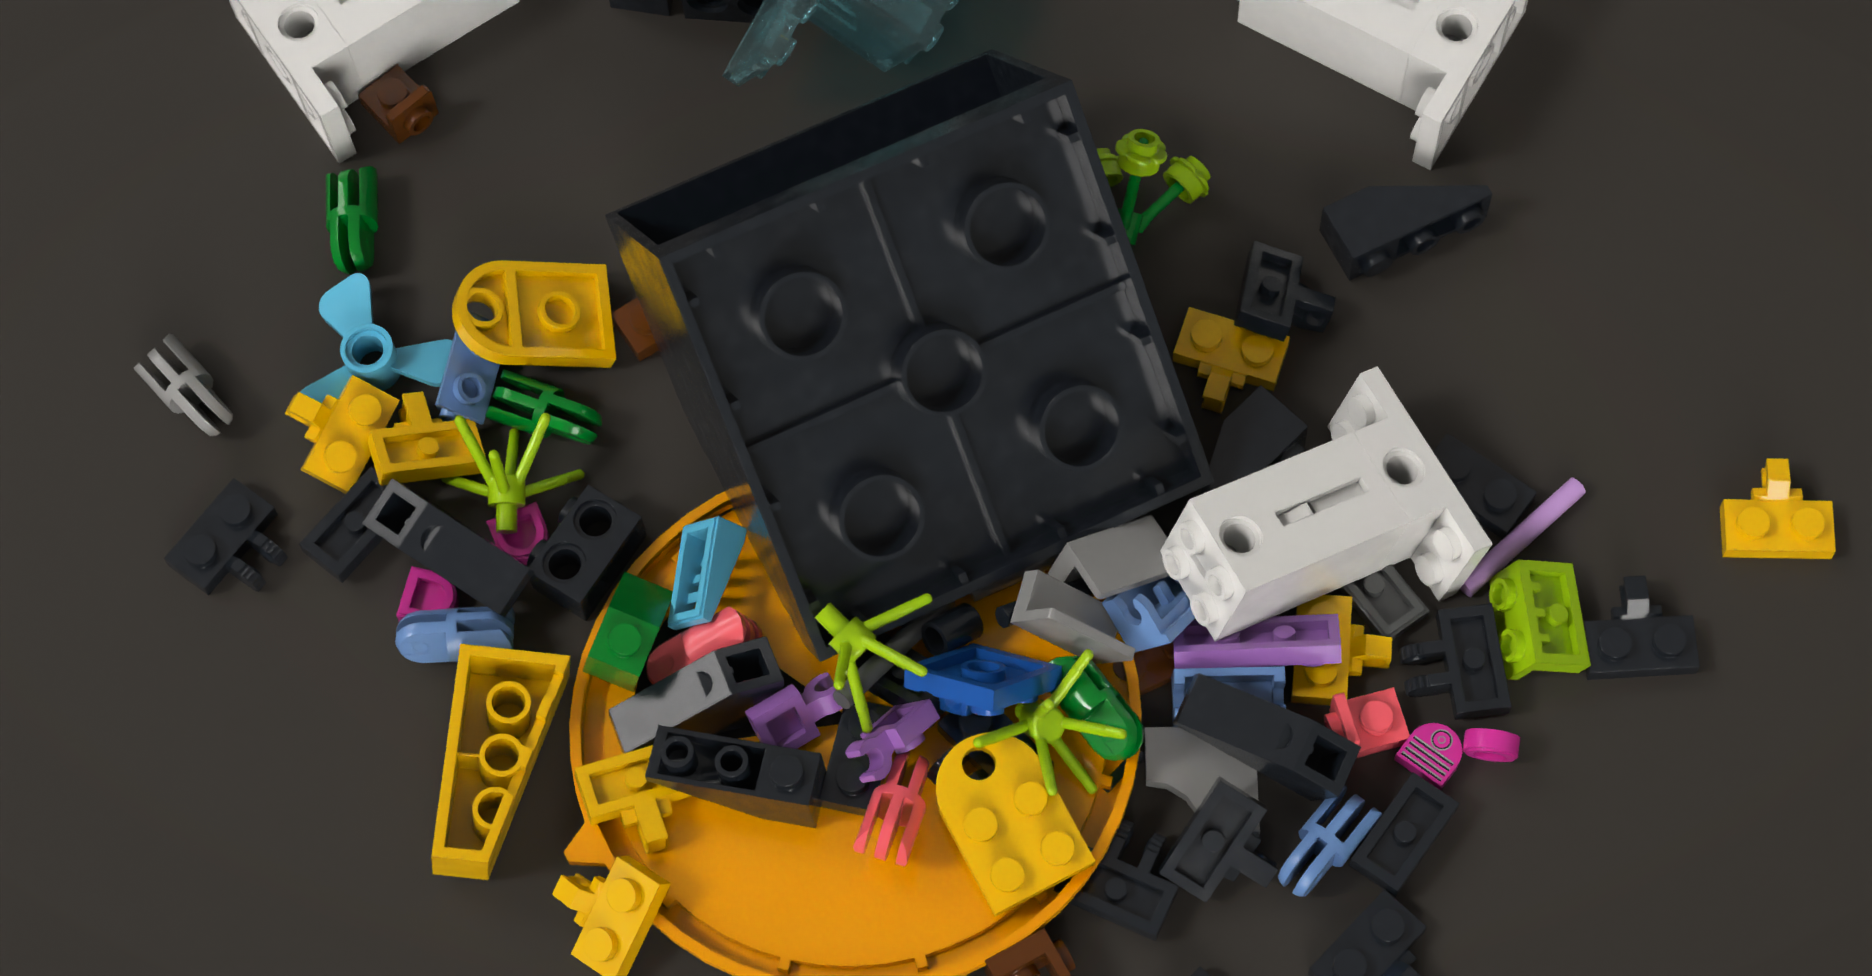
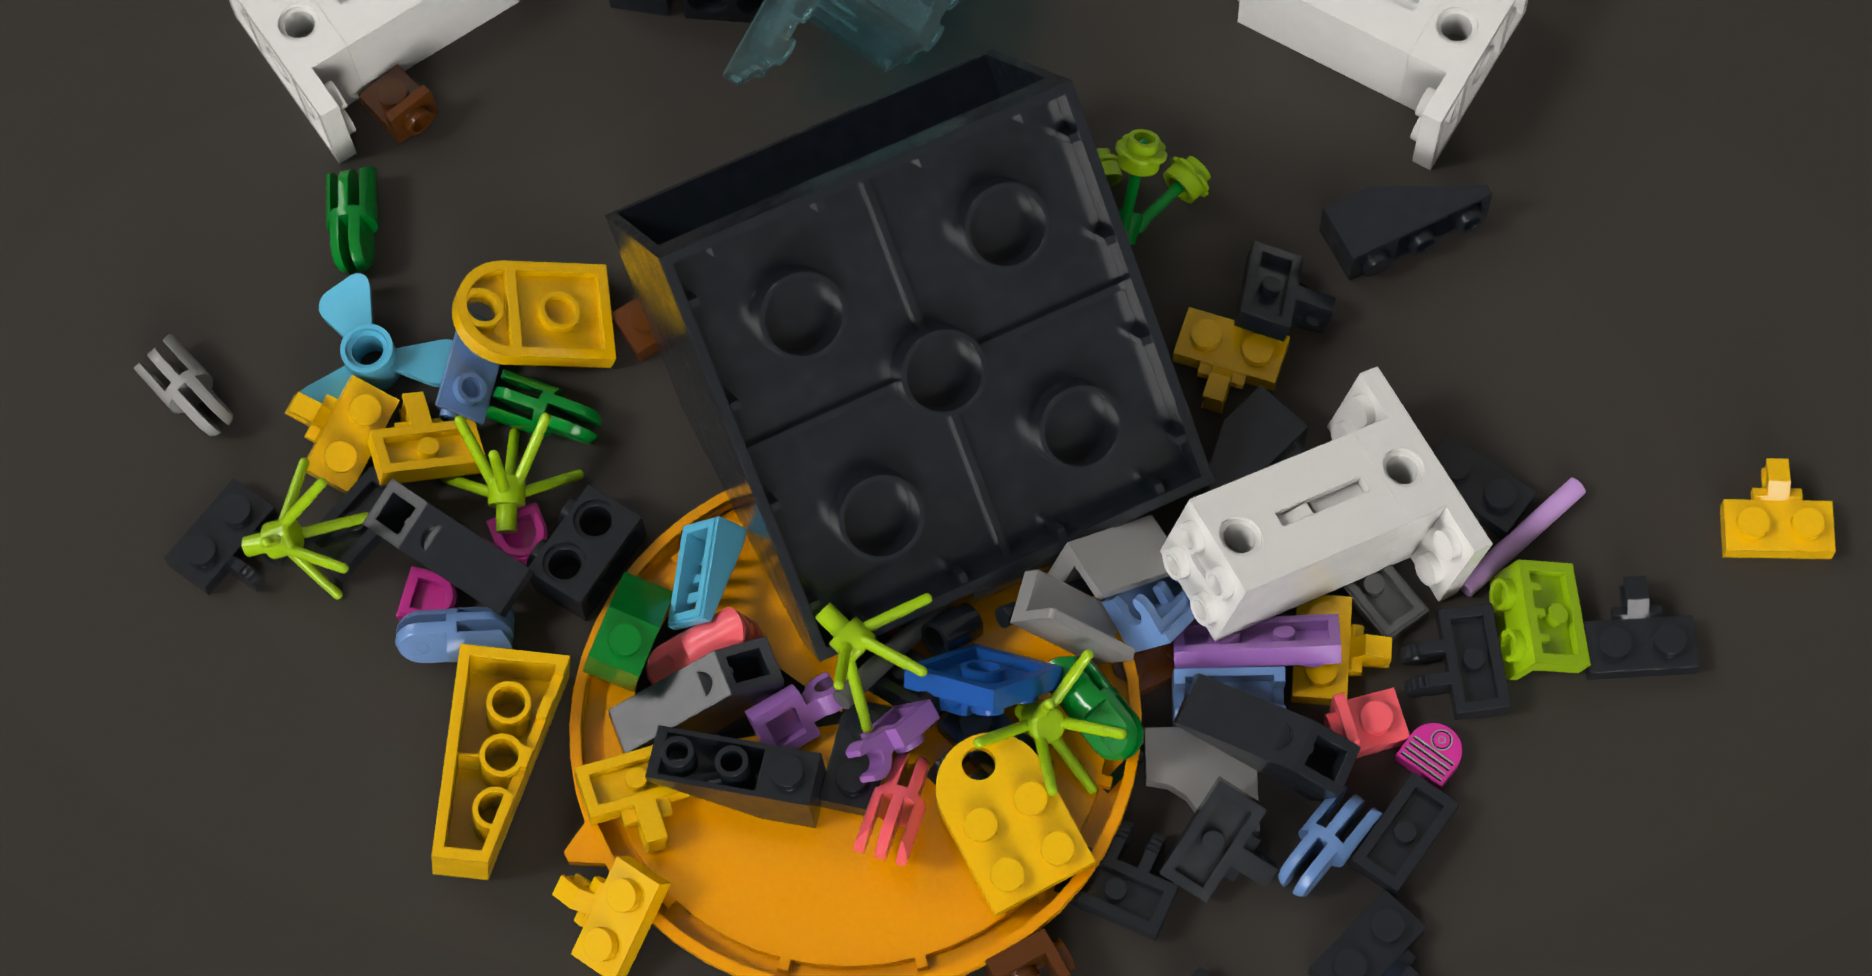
dark pink tile [1463,728,1520,762] -> none
none -> lime plant [242,457,369,599]

